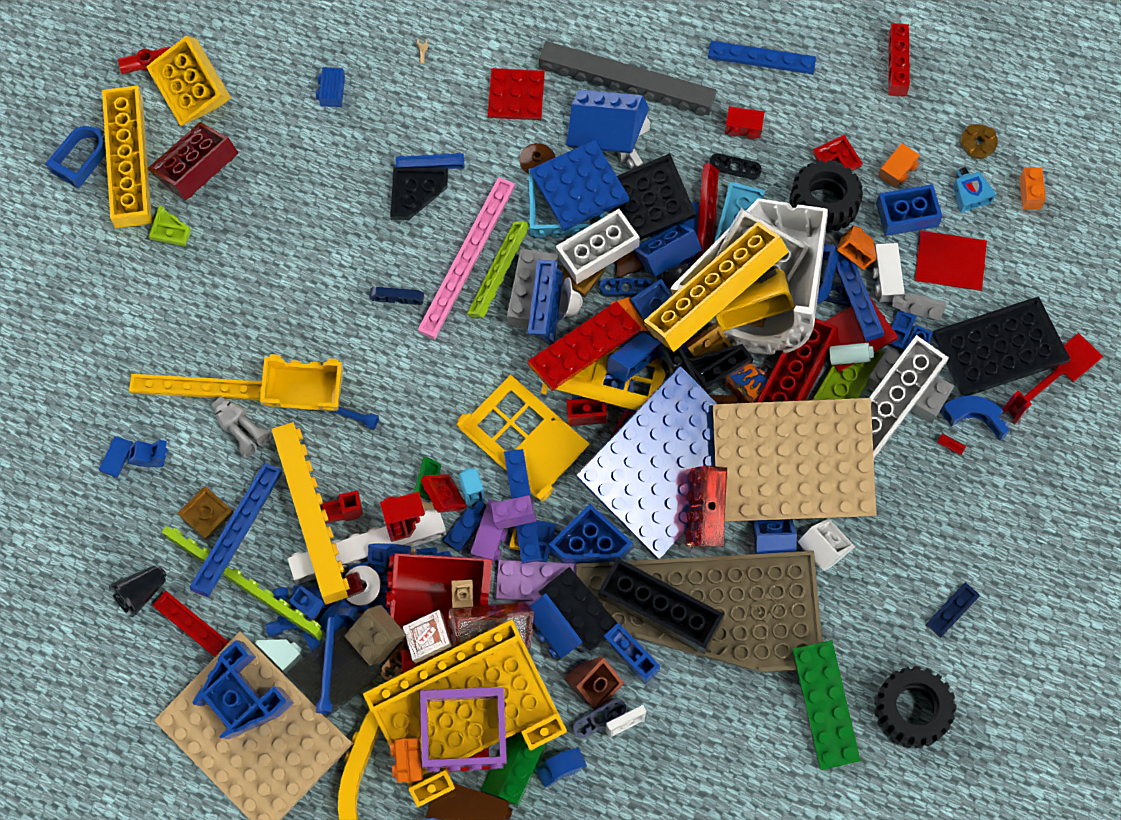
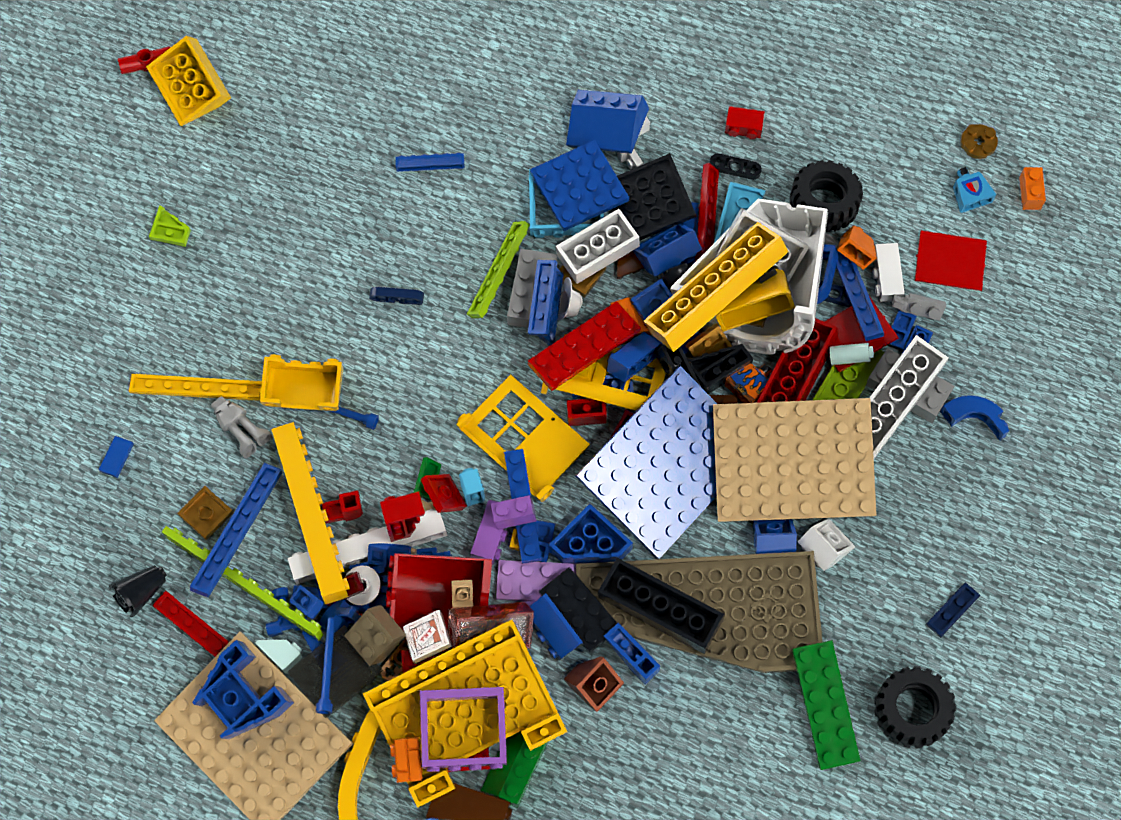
blue window [46,126,106,189] -> none
yellow brick [102,85,152,229] -> none
blue brick [128,439,168,468] -> none
dark red slope [148,122,239,201] -> none
blue brick [316,67,345,107] -> none
black plate [390,167,448,220] -> none
tan hand [417,39,428,64] -> none
bright pink plate [418,177,515,340] -> none
blue hinge [443,500,486,553] -> none
red plate [488,68,545,121] -> none
reddish brown dish [519,143,555,174] -> none
blue brick [536,748,587,788] -> none
dark grey brick [539,41,716,116] -> none
dark blue beam [571,698,626,738] -> none
blue beam [600,278,653,297] -> none
white tile [606,705,646,738] -> none
clear red brick [685,466,727,548] -> none
blue plate [708,41,816,75] -> none
red plate [812,135,863,171] -> none
blue brick [876,184,943,236] -> none
orange brick [878,143,920,188] -> none
red brick [888,23,910,97] -> none
black plate [933,296,1071,396] -> none
red piece [937,433,966,455] -> none
red piece [1002,333,1104,425] -> none

